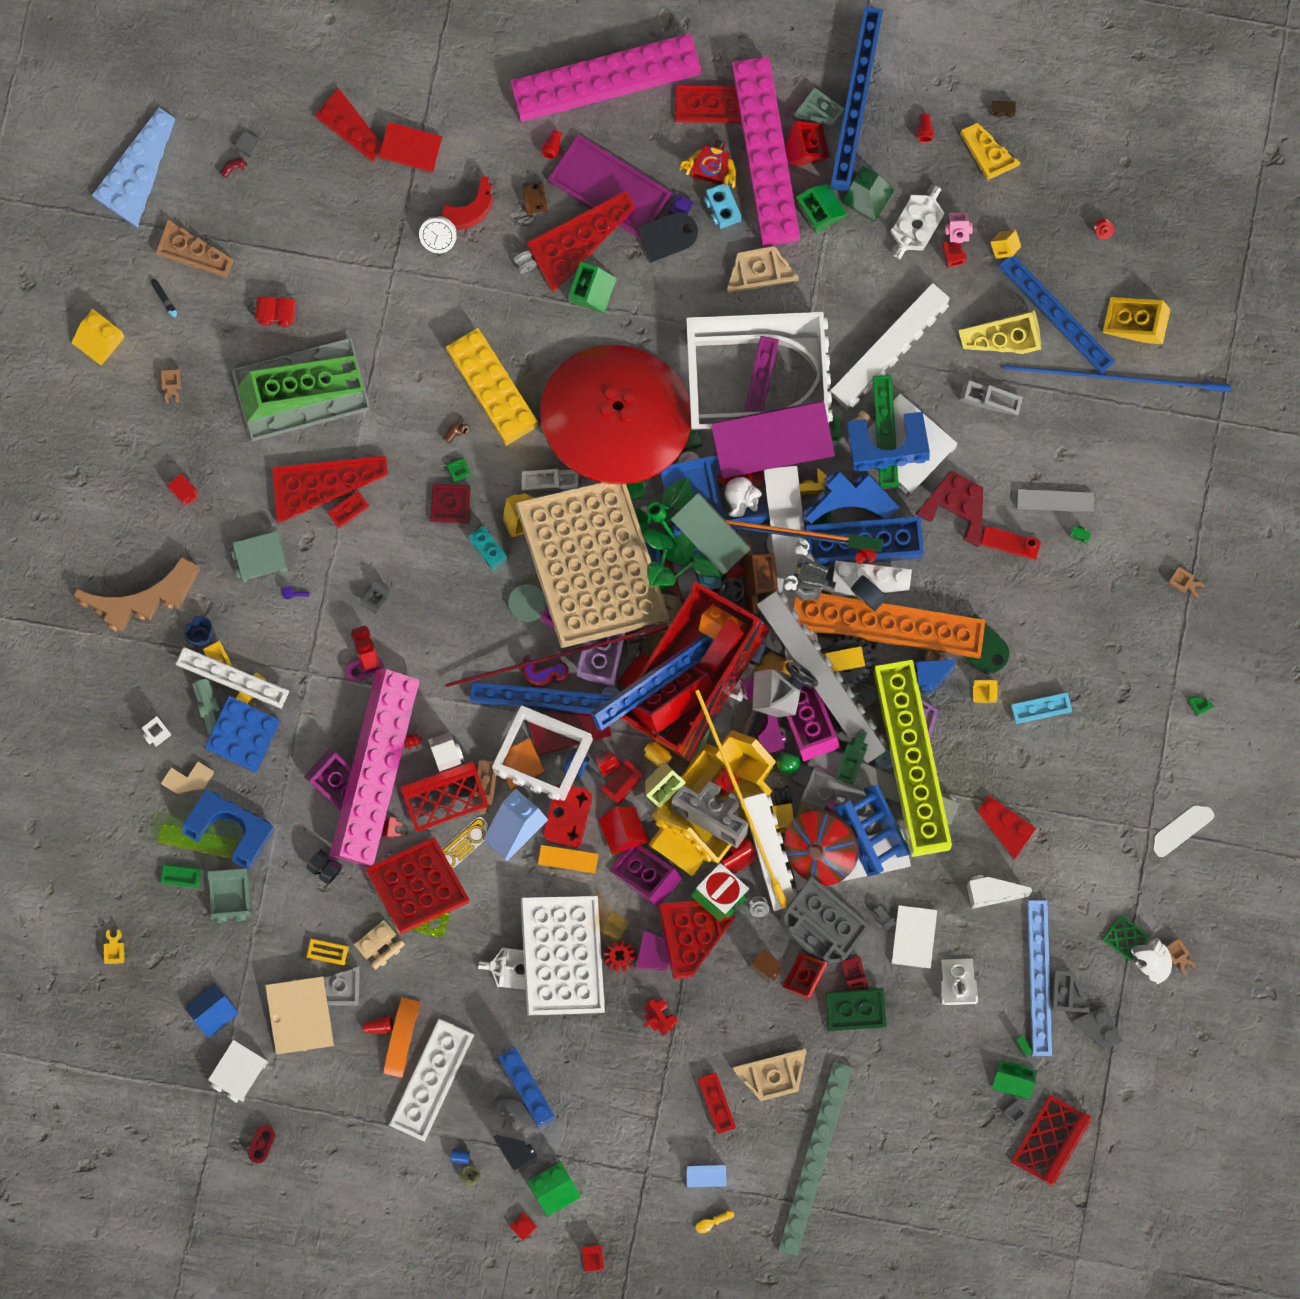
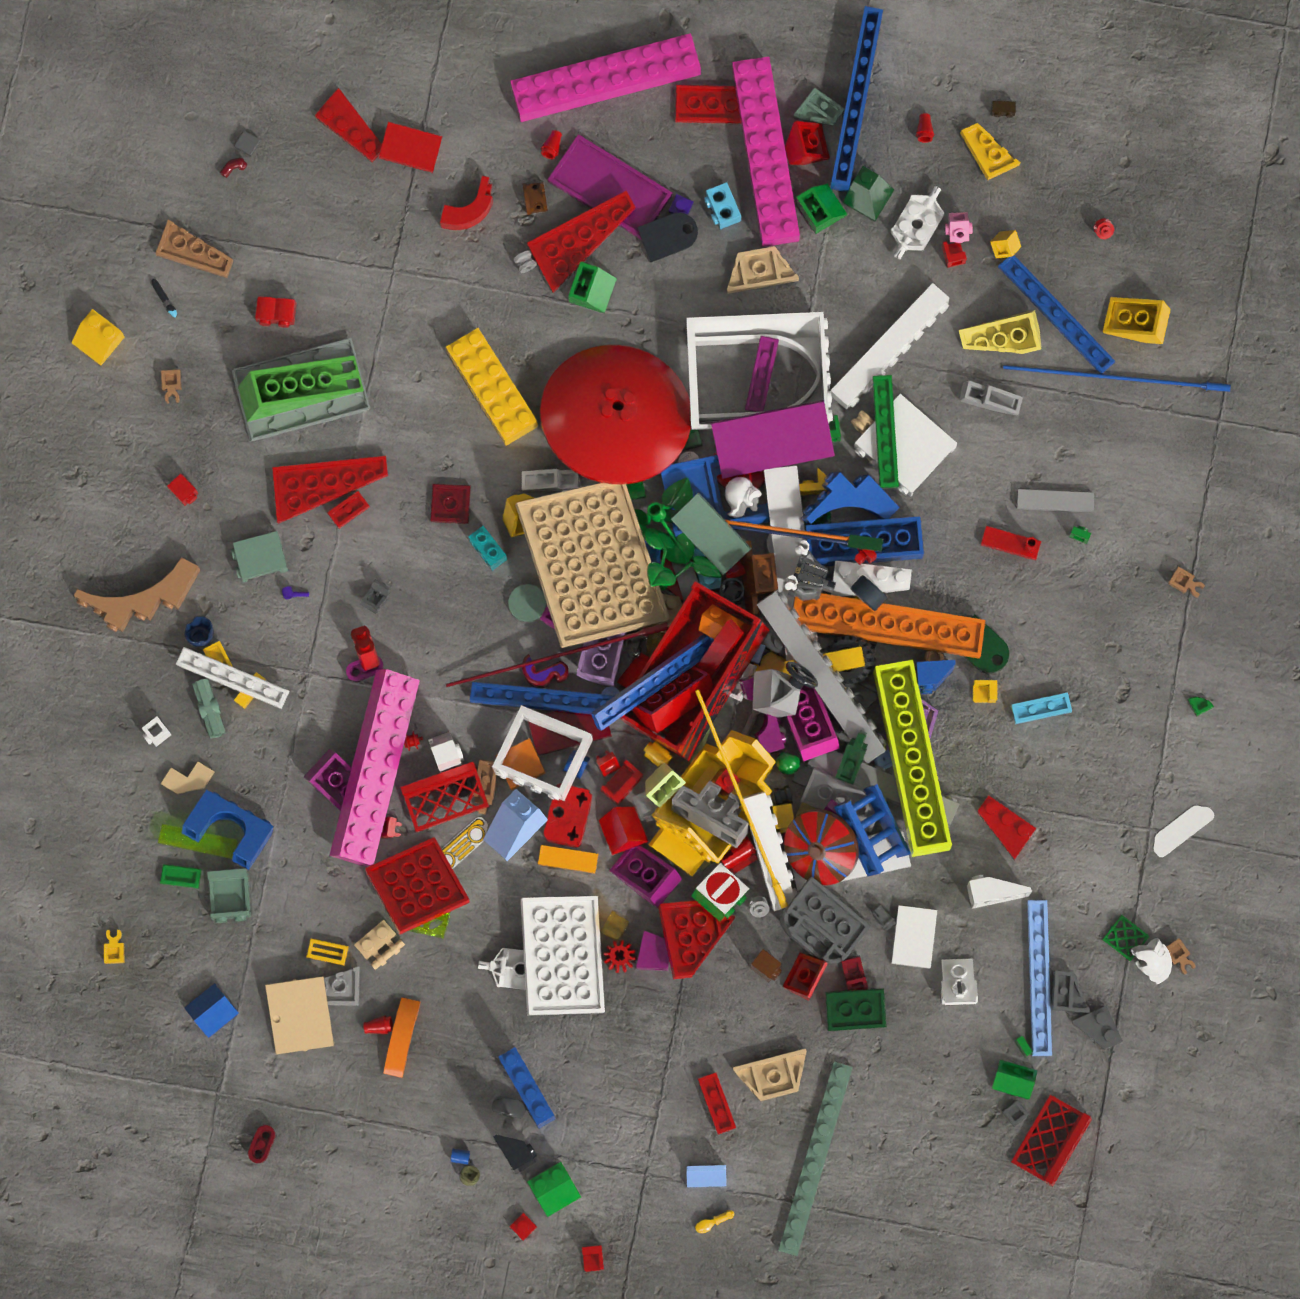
light blue wing [92,108,175,228] -> none
blue plate [204,696,280,773] -> none
white panel [208,1040,268,1103] -> none
black wheel [306,849,343,885] -> none
white tile [389,1019,474,1142] -> none
white tile [419,216,457,253] -> none
reddish brown arm [443,423,470,444] -> none
green tile [447,457,472,483] -> none
red hips [643,998,678,1036] -> none
torso [679,139,736,188] -> none
blue arch [847,411,930,471] -> none
dark red wing [915,471,983,547] -> none

